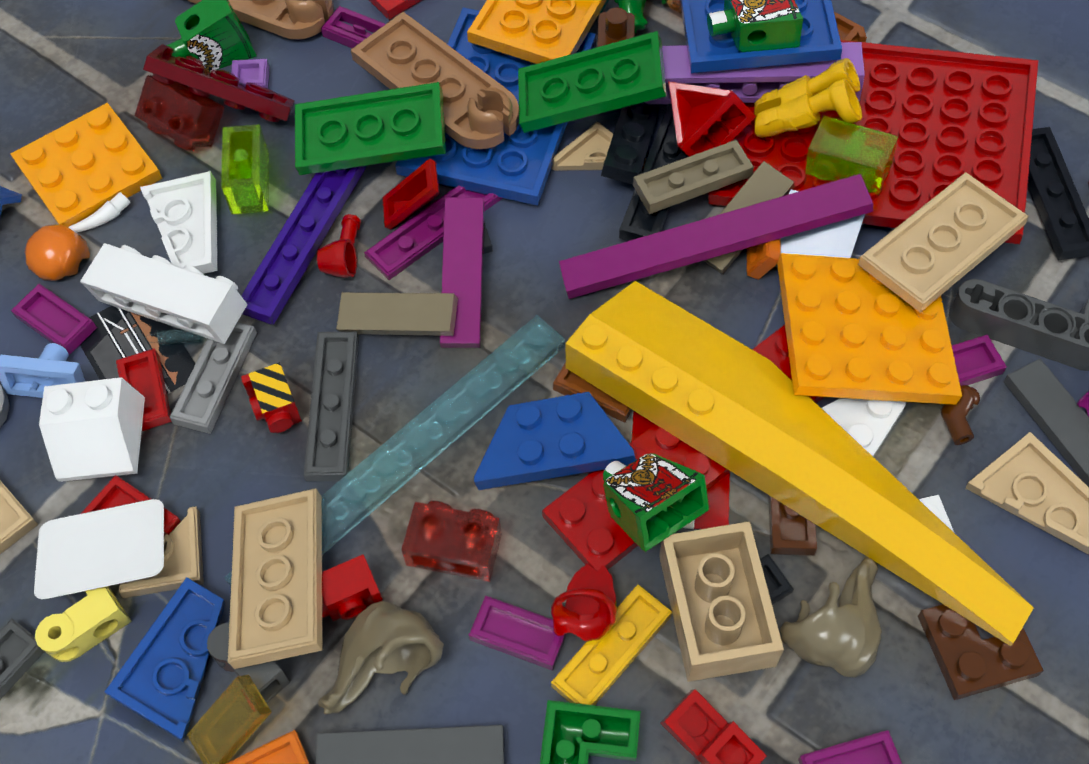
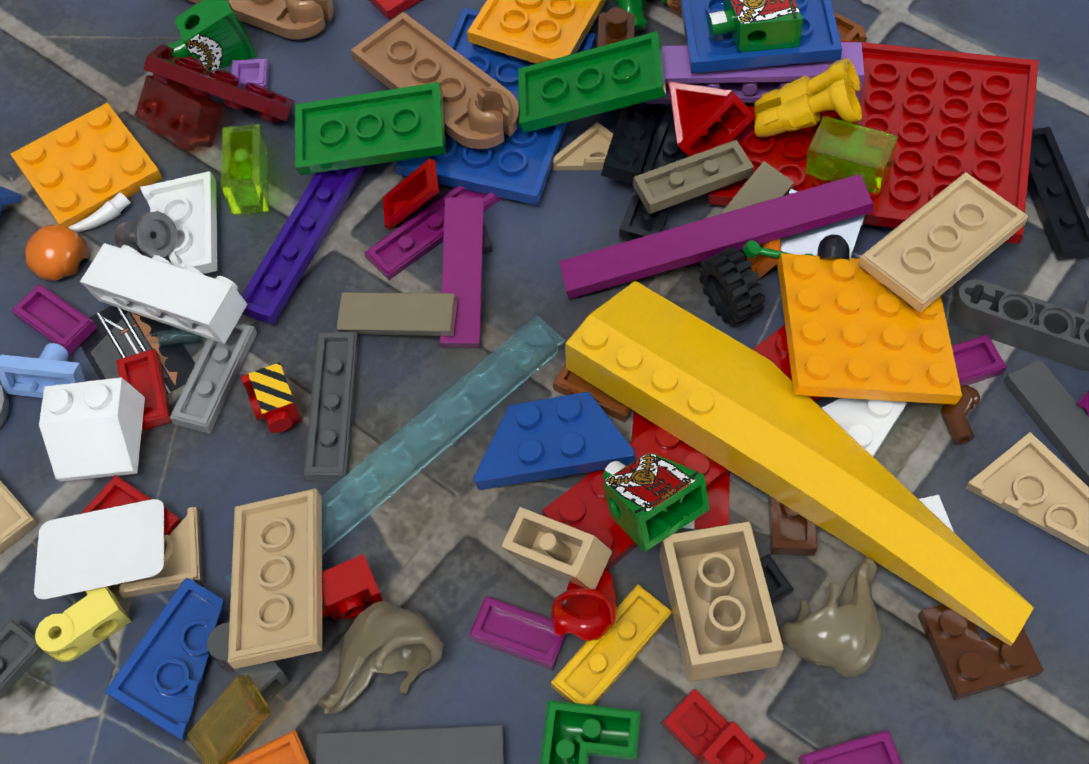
red bar [317,214,361,278] -> none
magenta tile [321,6,385,48] -> none
clear red brick [401,501,502,582] -> none
none -> flat silver piece [114,211,178,257]
none -> tan brick [501,507,612,589]
none -> black tyre [698,247,765,325]
none -> green hinge [743,240,813,259]
none -> black hinge [817,234,850,261]

